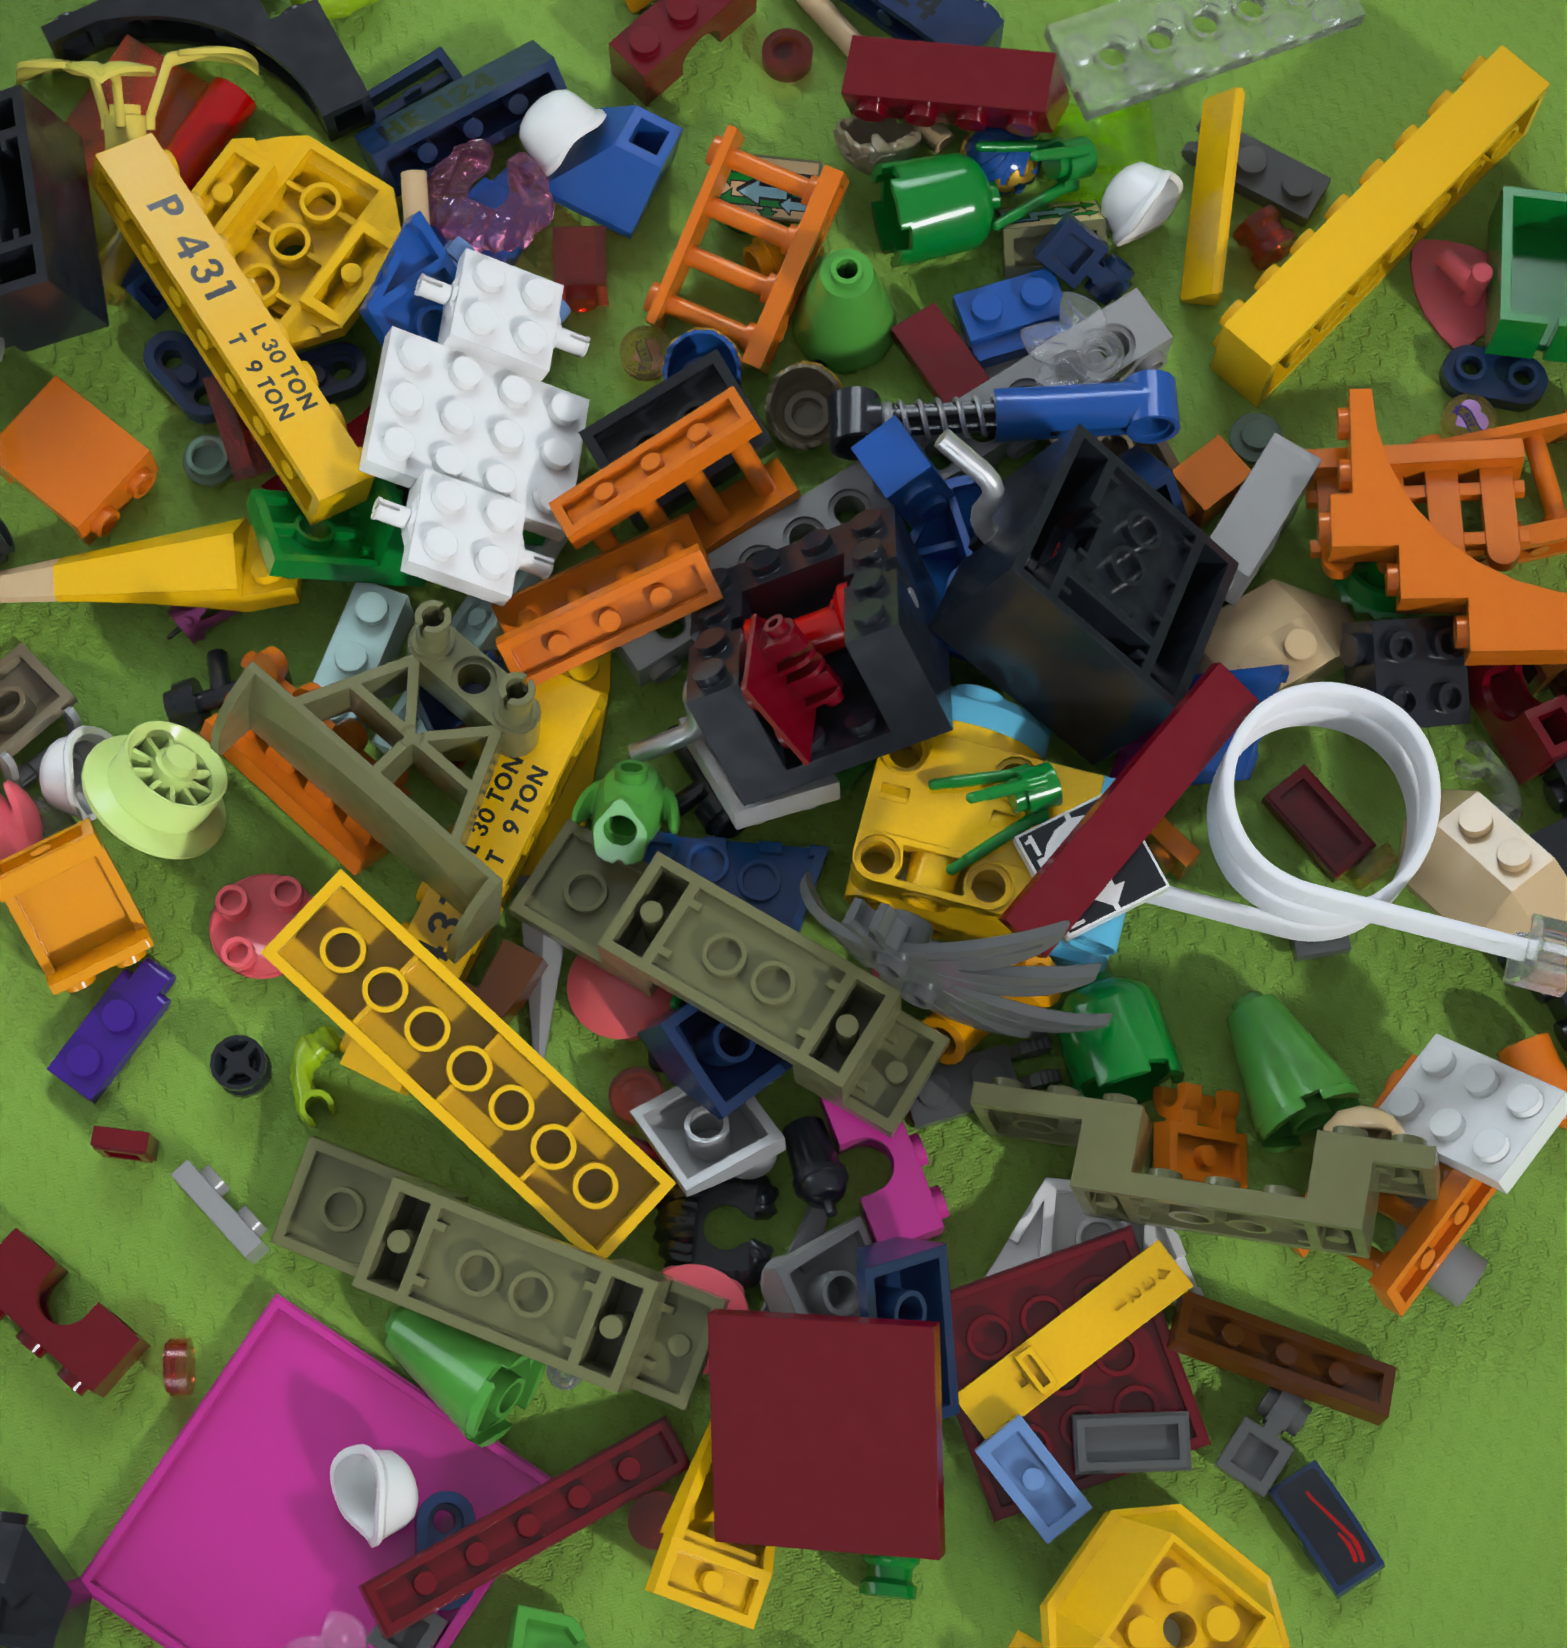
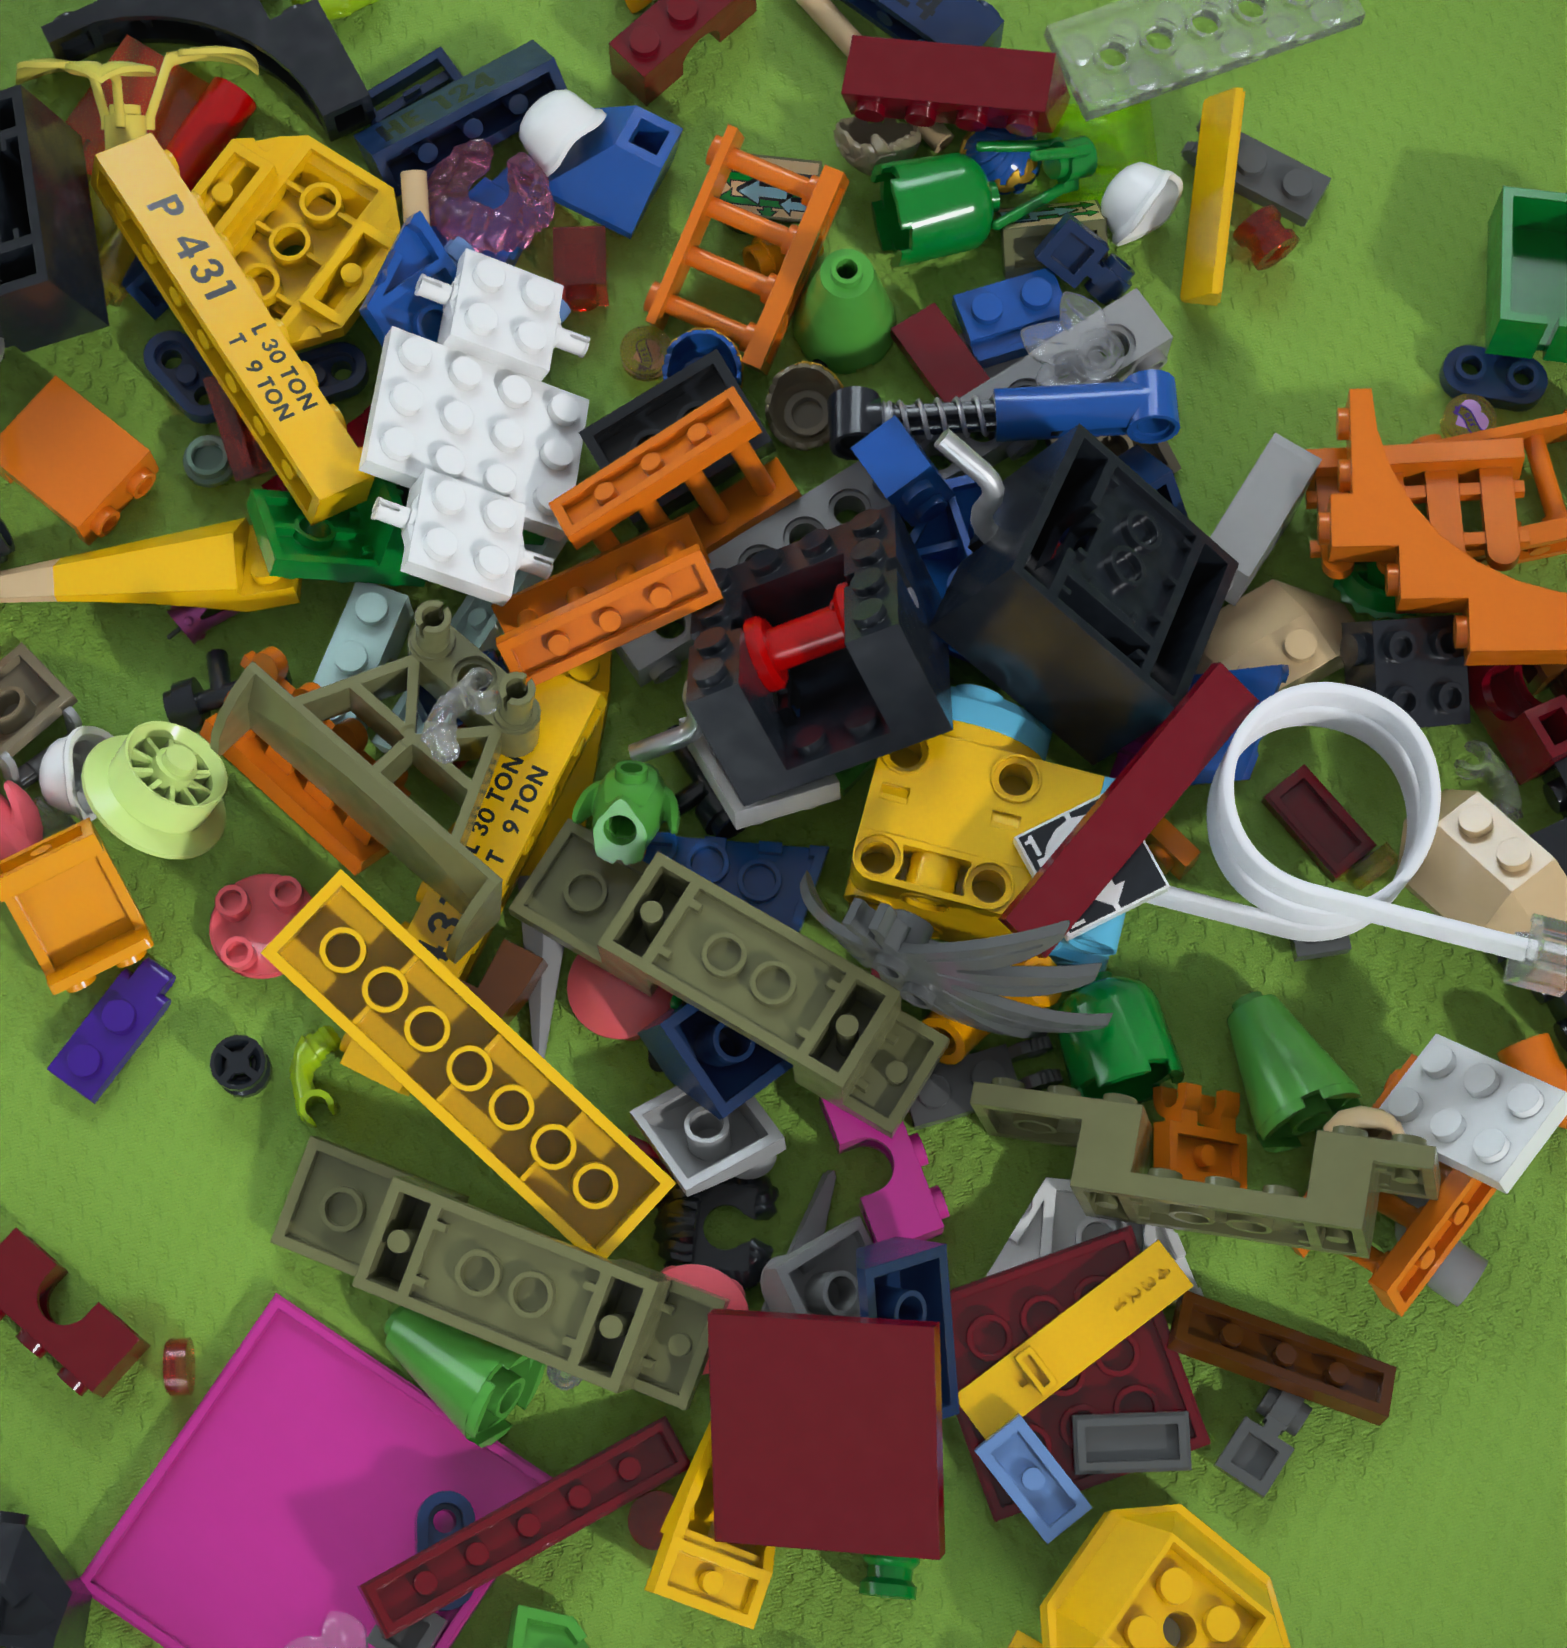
dark red tile [90,1125,160,1163] -> none
light grey plate [171,1159,271,1265] -> none
white helmet [330,1444,419,1548] -> none
clear red tile [608,1067,664,1125] -> none
dark red hinge [741,613,845,766] -> none
clear red tile [762,28,813,83] -> none
black piece [782,1116,849,1218] -> none
green plant [928,762,1063,876] -> none
orange brick [1172,435,1251,528] -> none
yellow brick [1210,45,1550,408] -> none
sand green plate [1229,413,1283,465] -> none
slope [1268,1460,1385,1599] -> none
coral shield [1410,239,1493,350] -> none
none -> clear piece [421,667,499,764]

